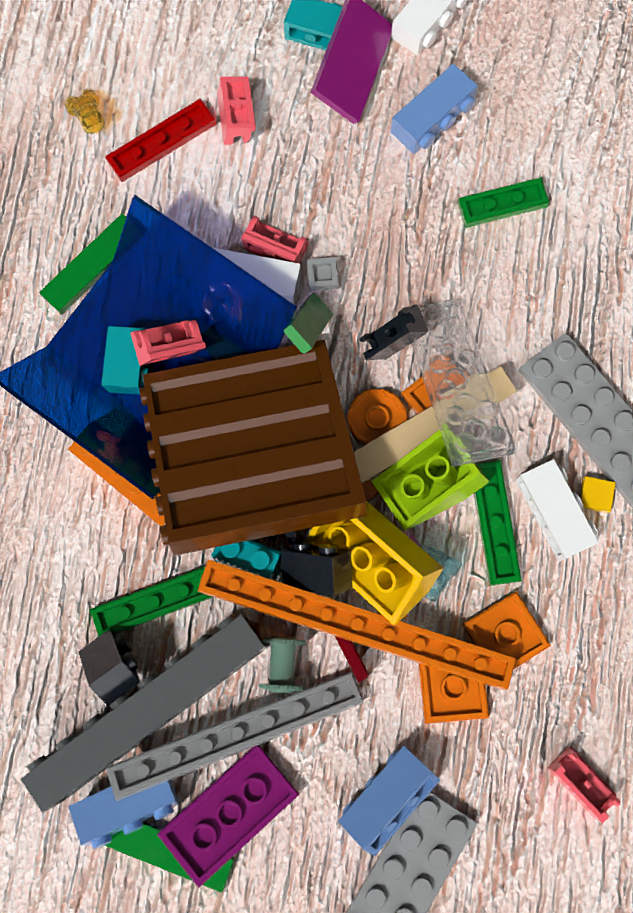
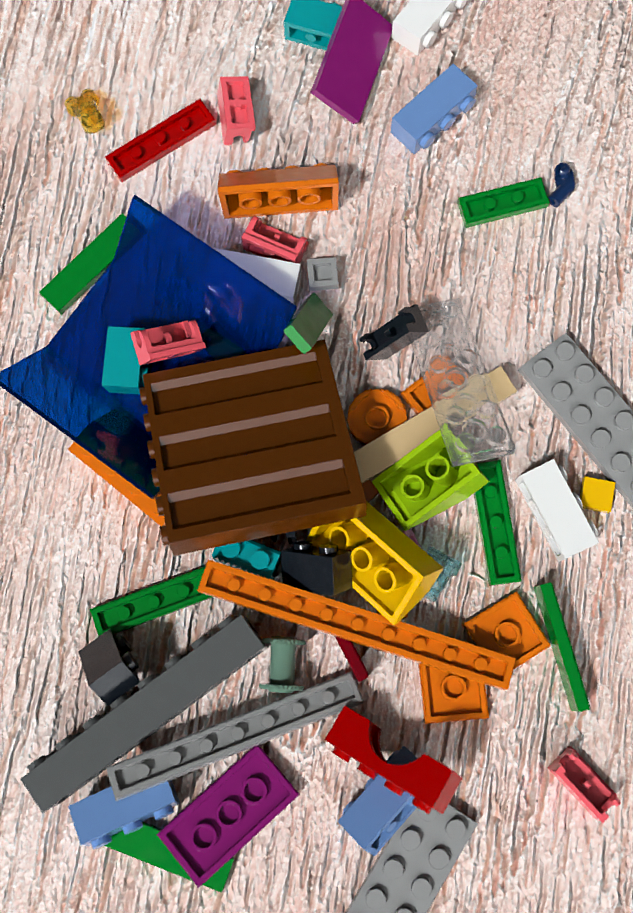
none -> orange slope [218,163,339,219]
none -> red arch [325,705,463,815]
none -> green tile [533,582,590,712]
none -> dark blue arm [548,163,575,208]

